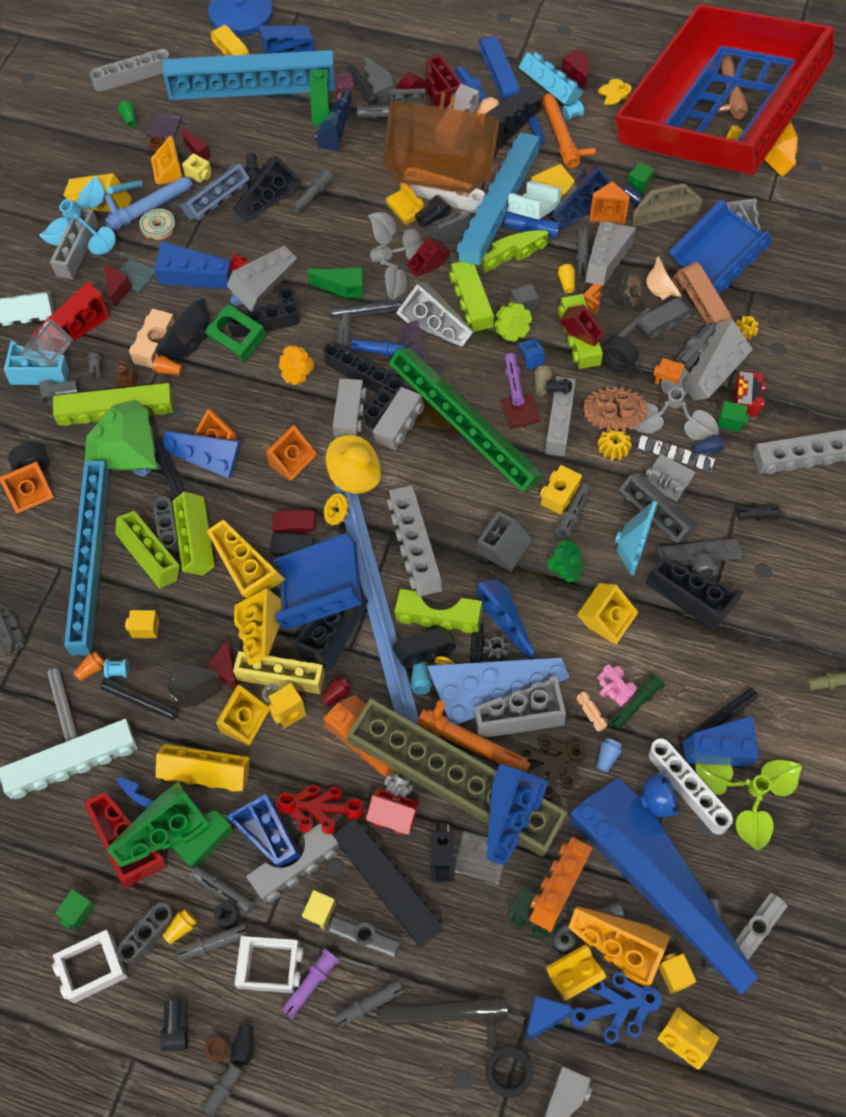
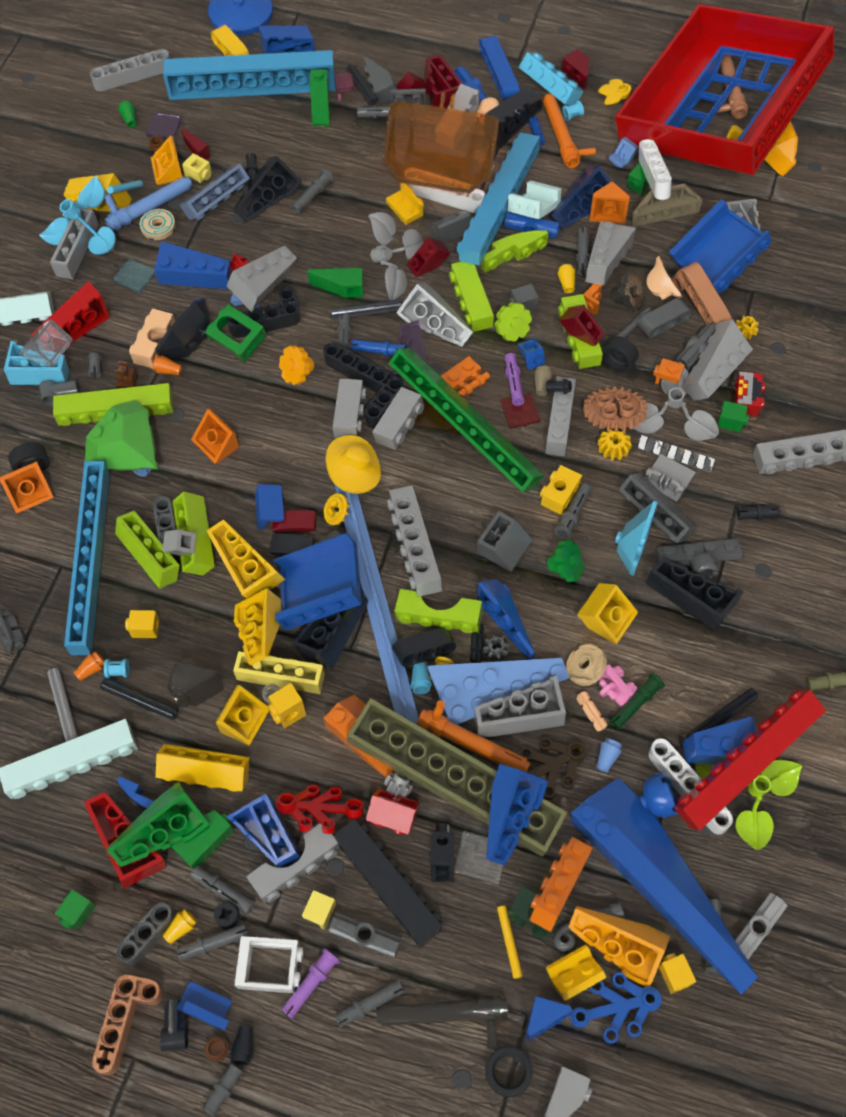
white window [52,930,128,1003] -> none
dark red slope [104,265,133,306] -> none
black axle [154,438,184,499] -> none
wing [163,430,242,478] -> none
dark red slope [206,642,237,690] -> none
orange slope [266,425,317,481] -> none
dark blue wedge [315,88,352,151] -> none
dark red cone [320,676,352,707] -> none
black piece [415,195,452,227] -> none
yellow tile [531,164,575,199] -> none
dark blue cone [621,183,643,206] -> none
yellow bracket [658,1007,719,1069] -> none
dark blue cone [692,434,724,456] -> none
none -> nougat beam [92,975,164,1076]
none -> light grey brick [162,529,196,556]
none -> blue panel [177,982,232,1030]
none -> blue panel [255,484,284,529]
none -> orange plate [441,356,490,396]
none -> yellow bar [497,906,523,979]
none -> tan tile [566,644,607,686]
none -> medium blue bracket [609,137,639,168]
none -> white beam [639,139,672,200]
none -> red brick [673,689,826,831]

